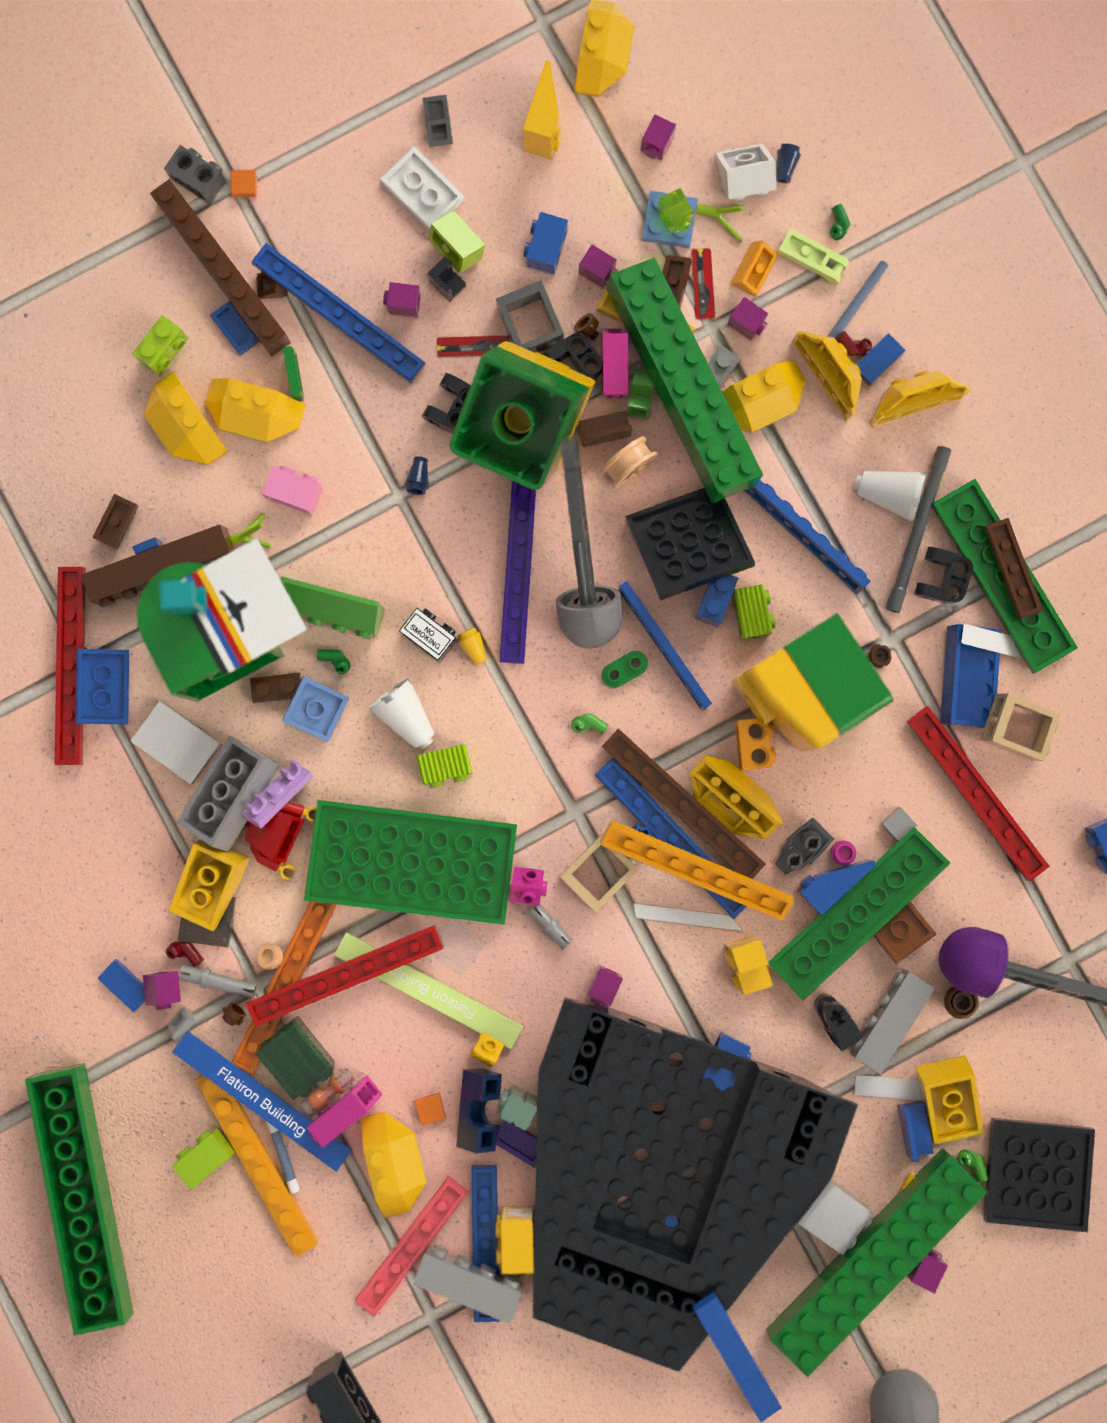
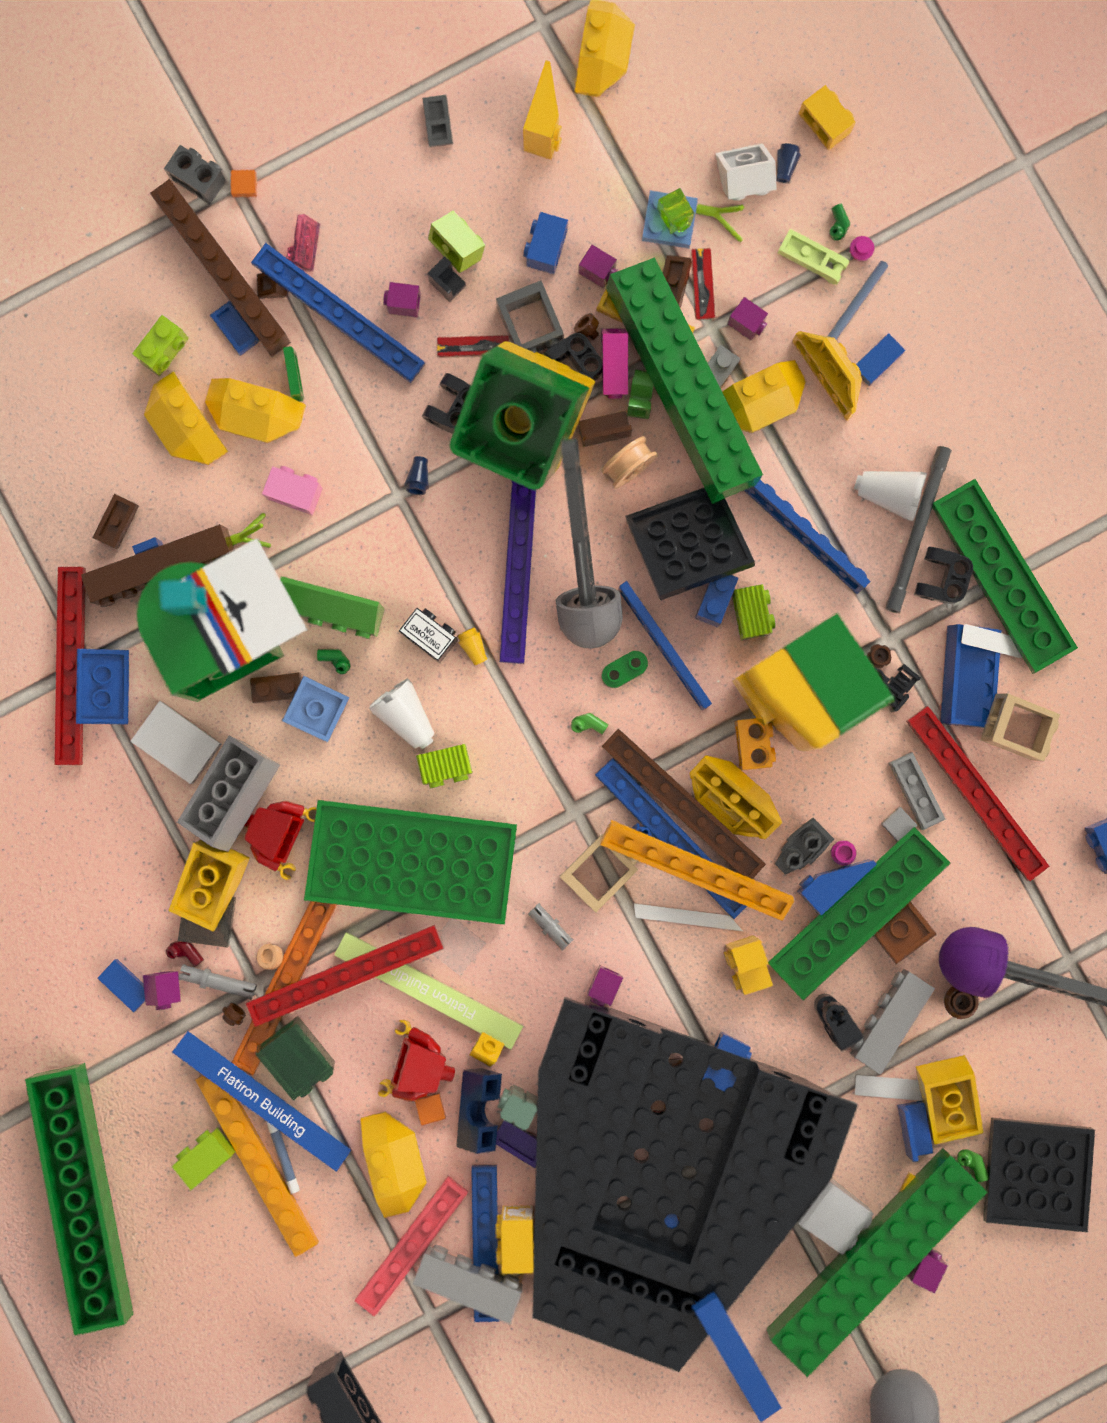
light grey tile [168,1007,195,1042] -> none
lavender plate [241,759,313,828] -> none
clear piece [300,1067,355,1117] -> none
dark pink slope [307,1075,383,1148] -> none
white tile [379,147,465,232] -> none
dark pink brick [510,866,548,906] -> none
magenta brick [640,114,676,161] -> none
light orange slope [731,240,779,297] -> none
dark red arm [835,331,872,356] -> none
yellow wedge [870,370,970,427] -> none
reddish brown tile [983,518,1043,620] -> none
none -> clear pink hinge [286,214,320,272]
none -> red torso [378,1020,455,1102]
none -> yellow brick [798,85,856,150]
none -> dark pink plate [850,236,875,261]
none -> black piece [875,664,921,712]
none -> light grey tile [889,752,946,830]

